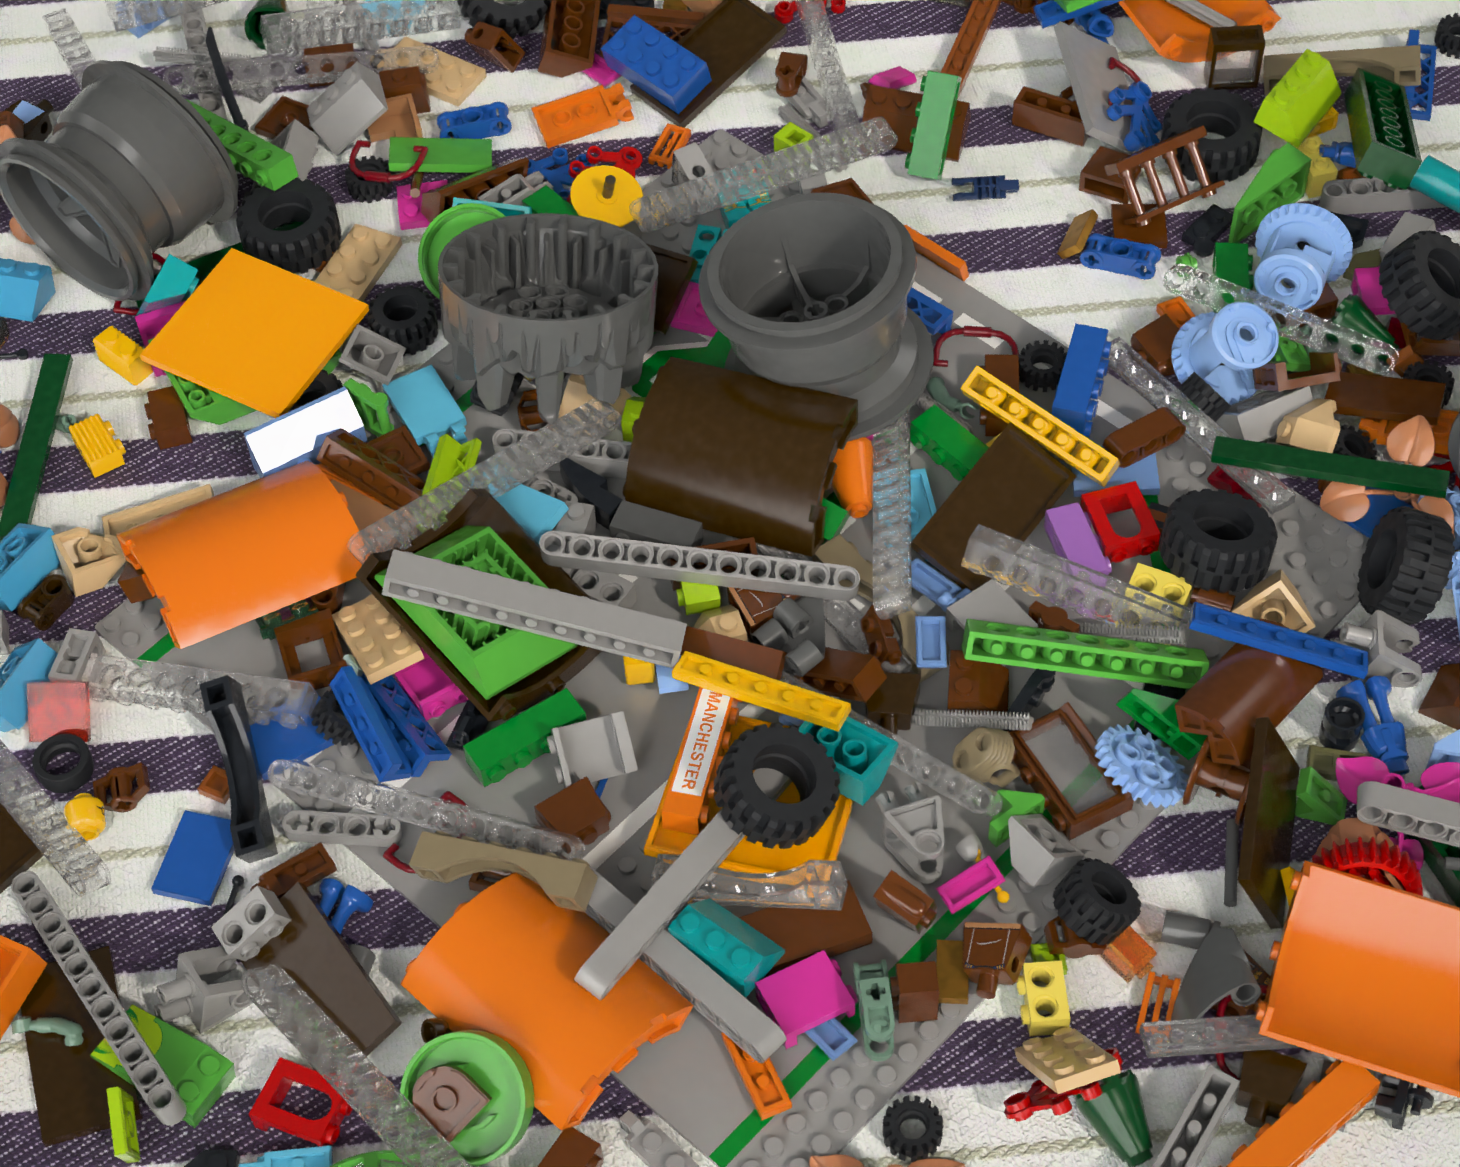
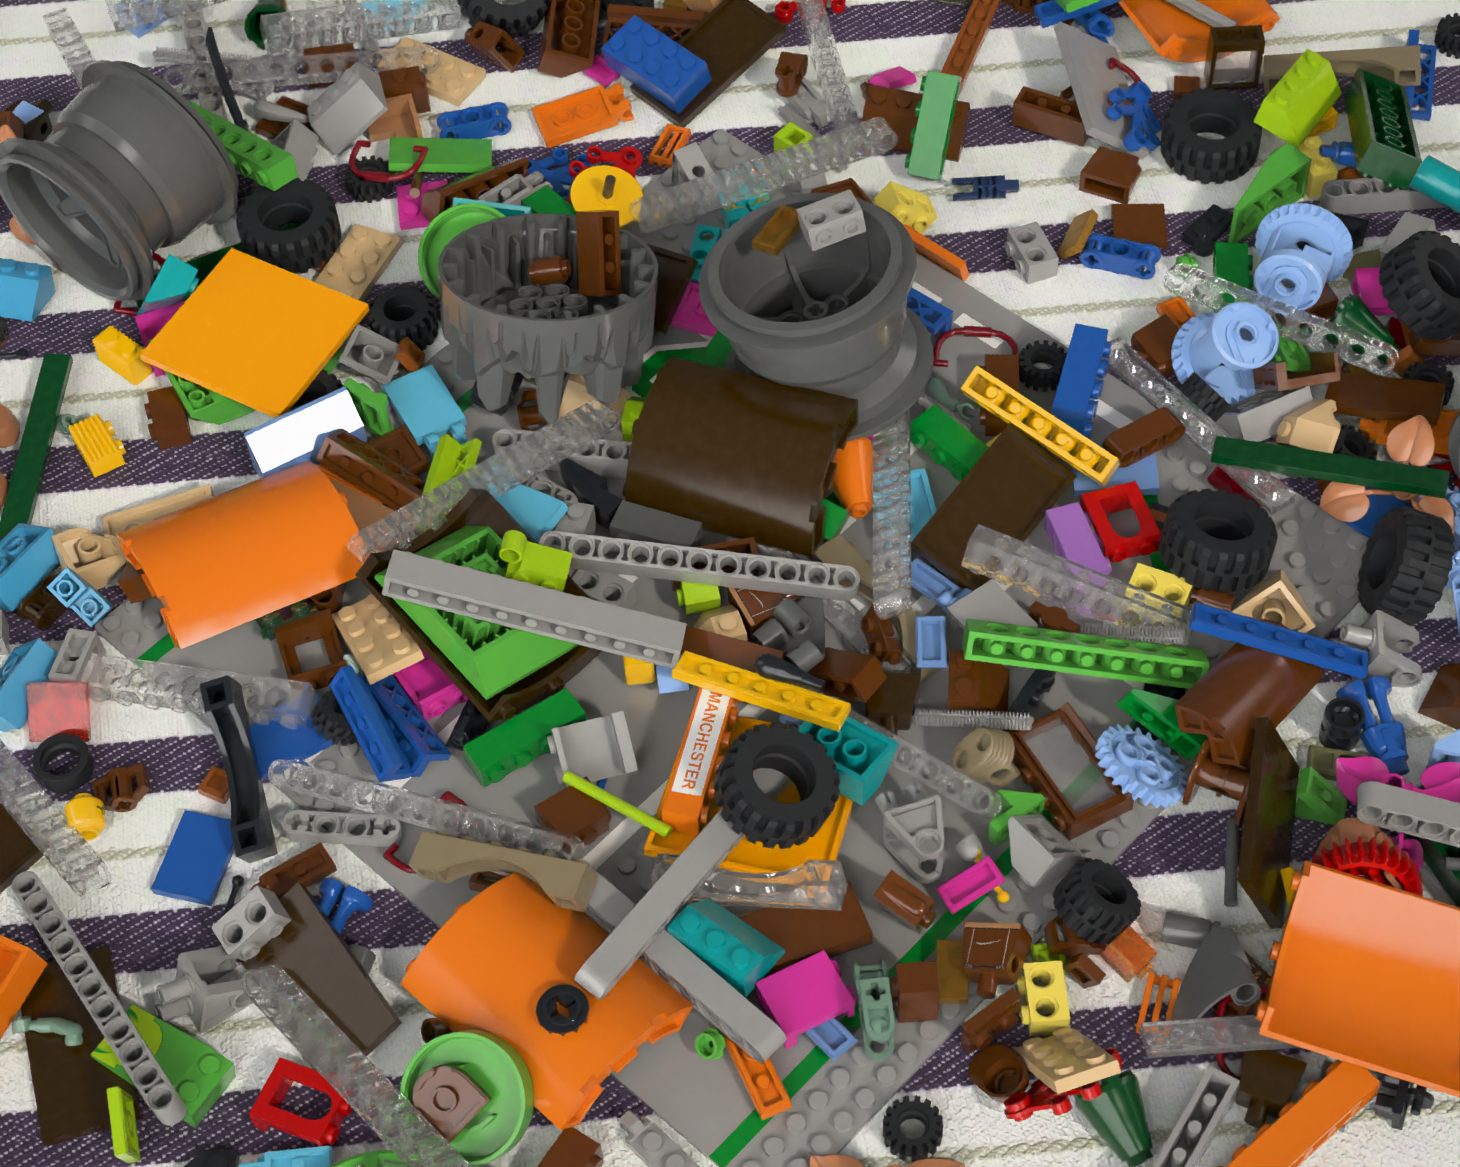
reddish brown fence [1104,125,1225,227] -> none
none -> dark azure slope [46,567,114,628]
none -> light grey piece [253,98,310,123]
none -> dark orange tile [395,337,425,373]
none -> lime hinge [499,530,573,592]
none -> reddish brown brick [528,254,571,286]
none -> black gear [536,985,590,1037]
none -> lime bar [562,771,673,838]
none -> reddish brown brick [576,210,622,296]
none -> bright green plate [695,1028,726,1060]
none -> pearl gold tile [751,205,800,256]
none -> black piece [754,653,826,692]
none -> light grey brick [796,189,866,251]
none -> light yellow brick [874,181,938,234]
none -> reddish brown plate [961,987,1021,1054]
none -> reddish brown cap [968,1044,1030,1103]
none -> light grey brick [1004,221,1059,284]
none -> reddish brown tile [1062,953,1106,989]
none -> reddish brown tile [1173,76,1200,100]

